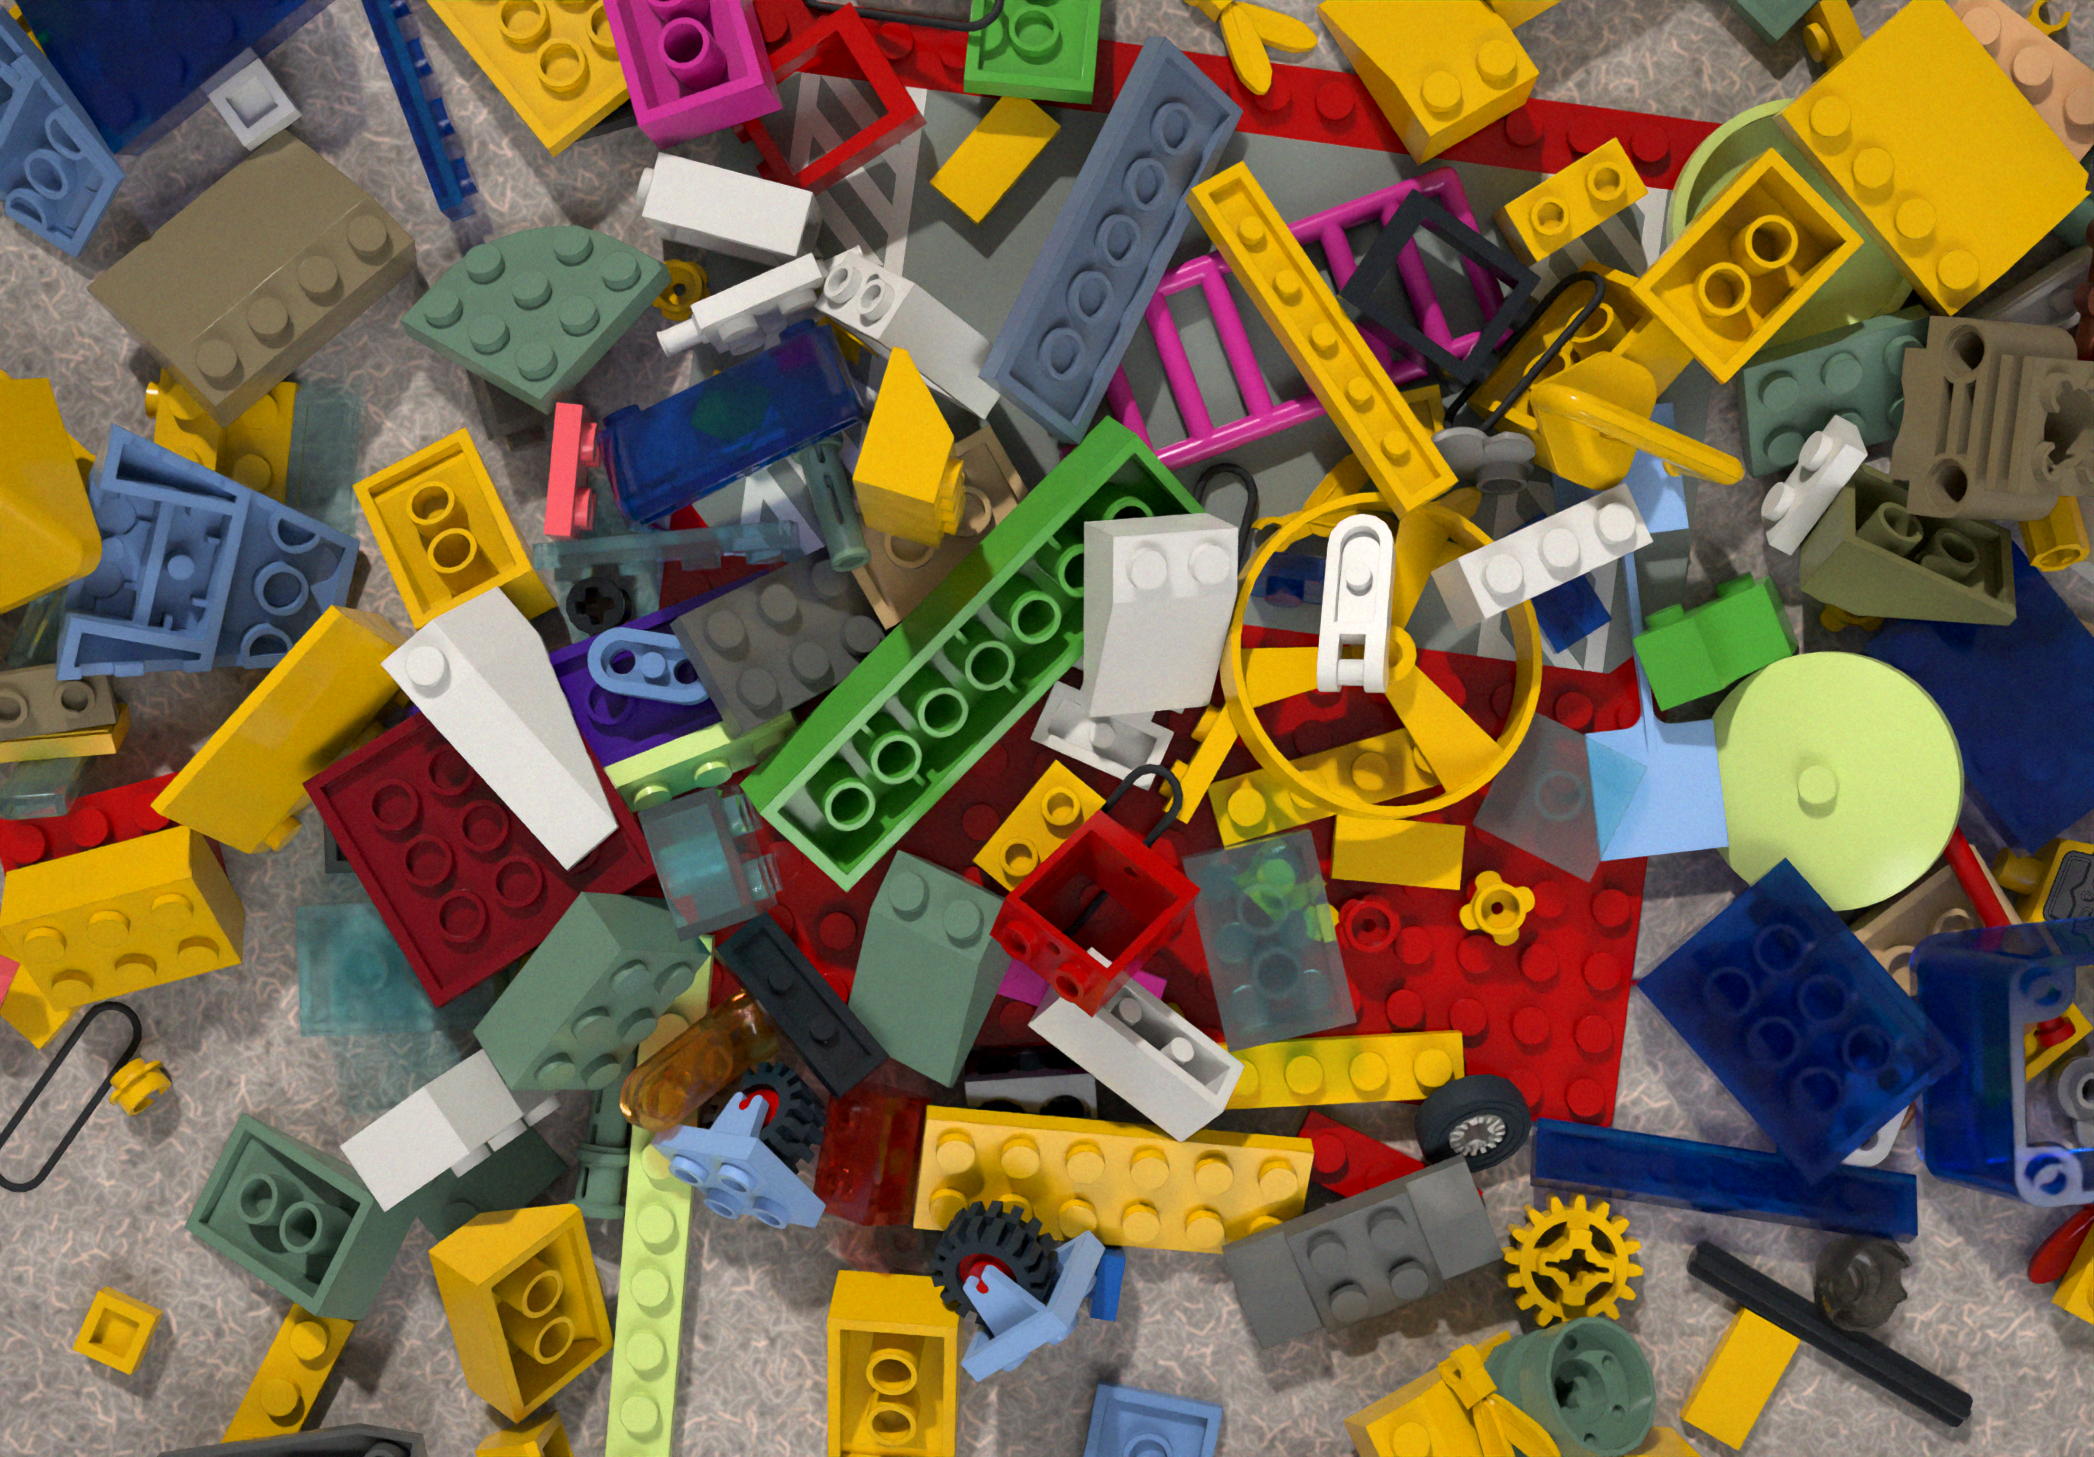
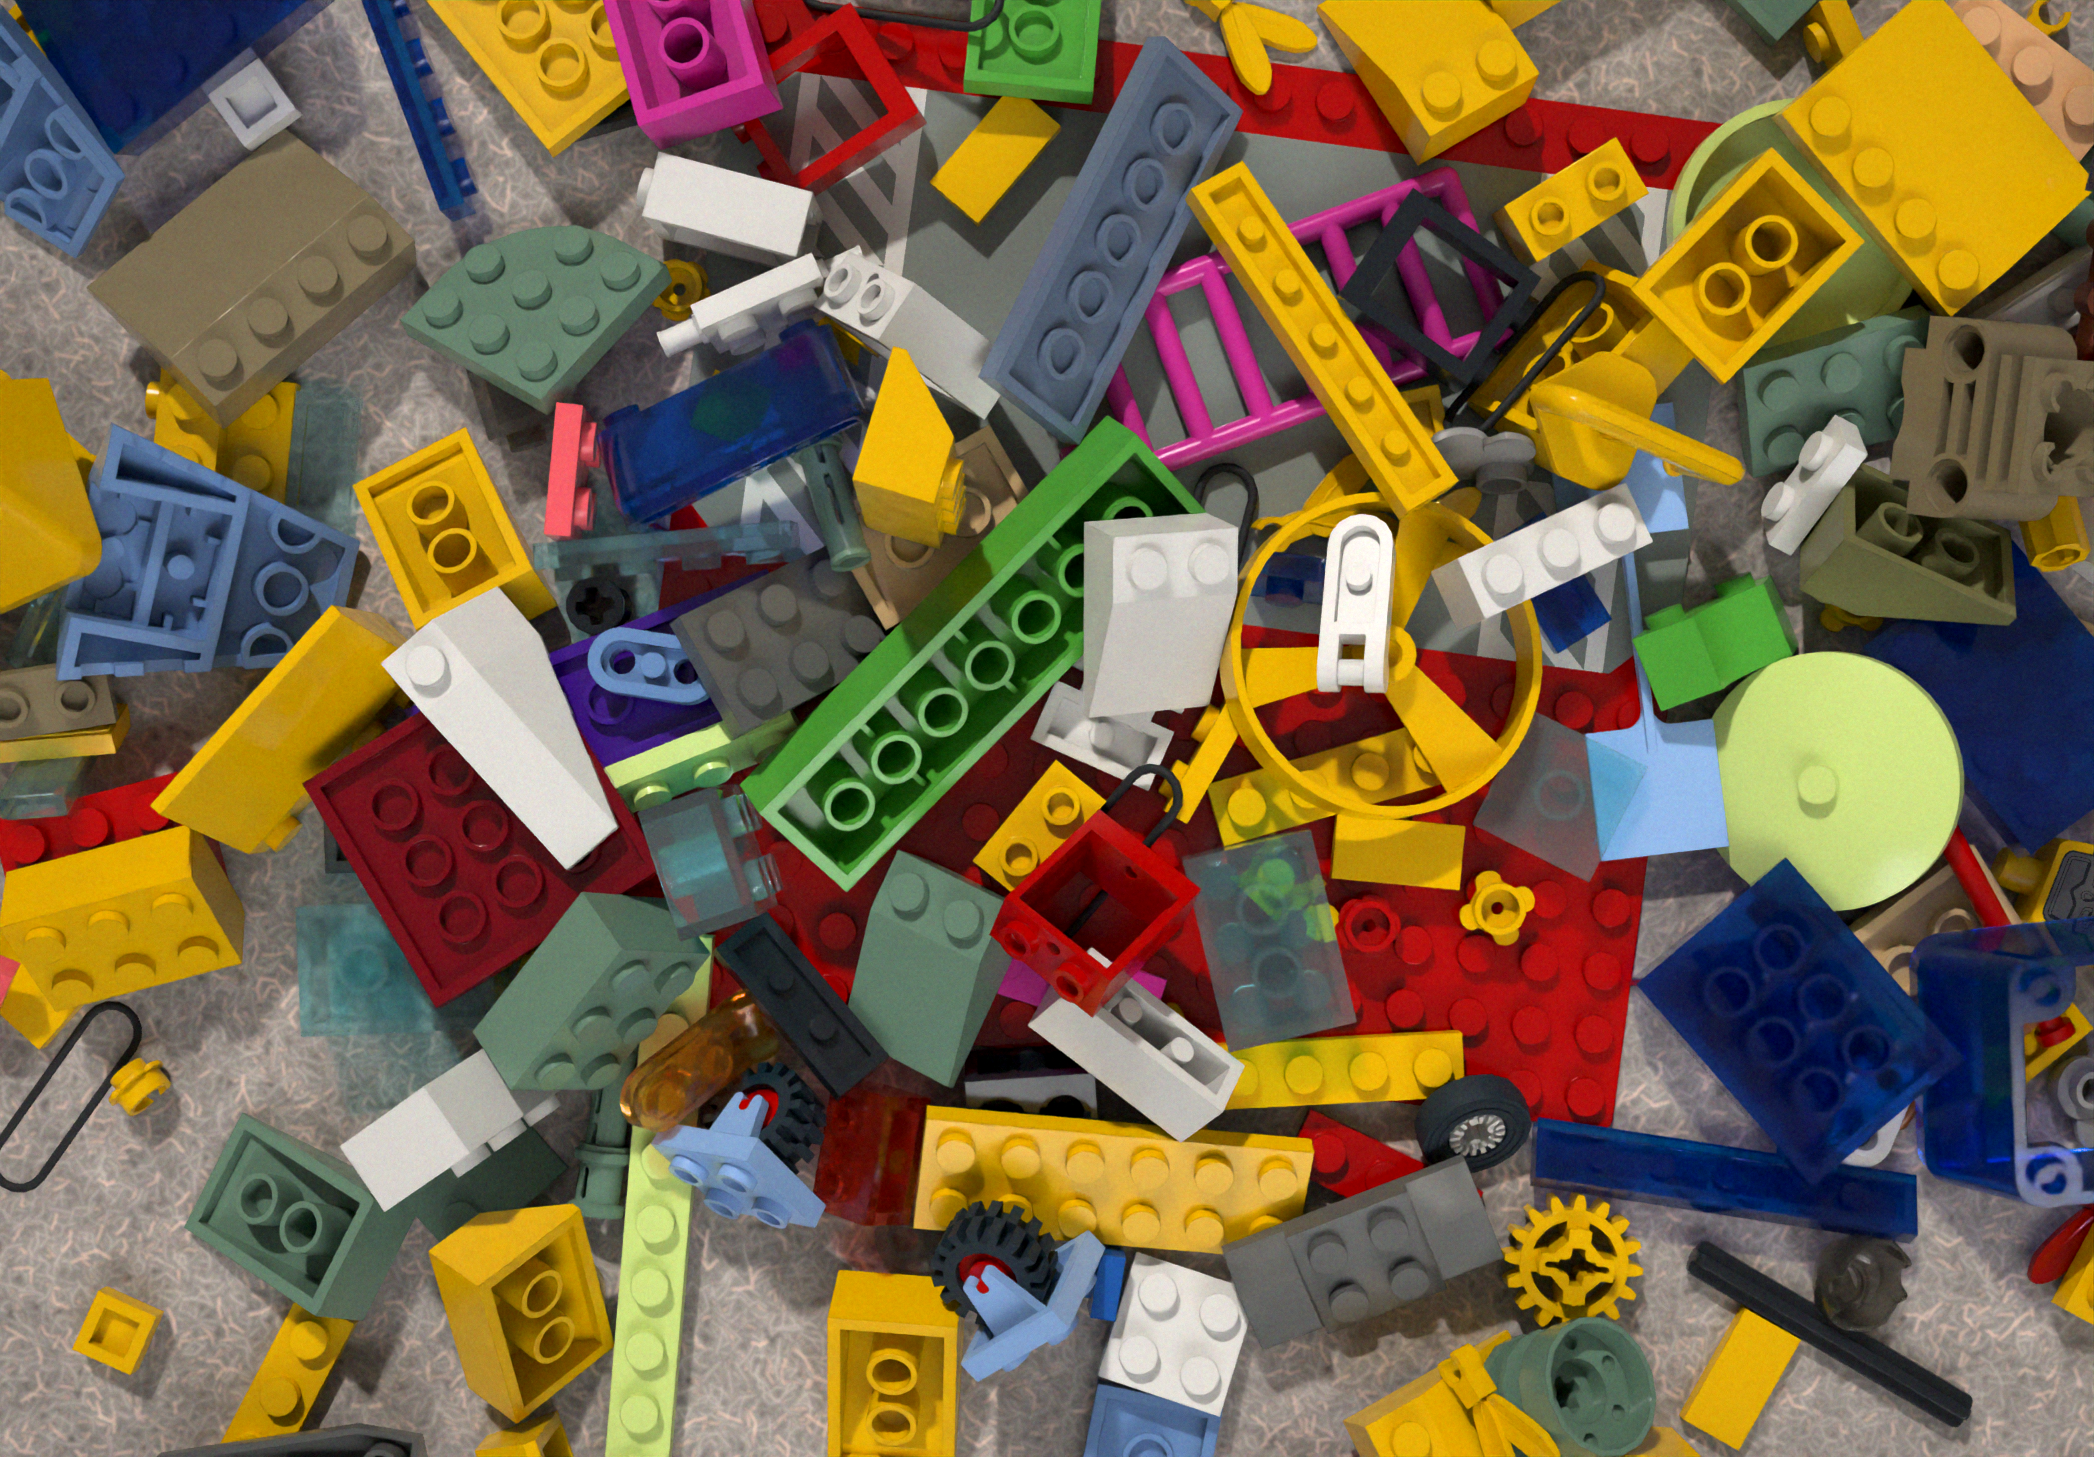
none -> white plate [1096,1252,1249,1417]

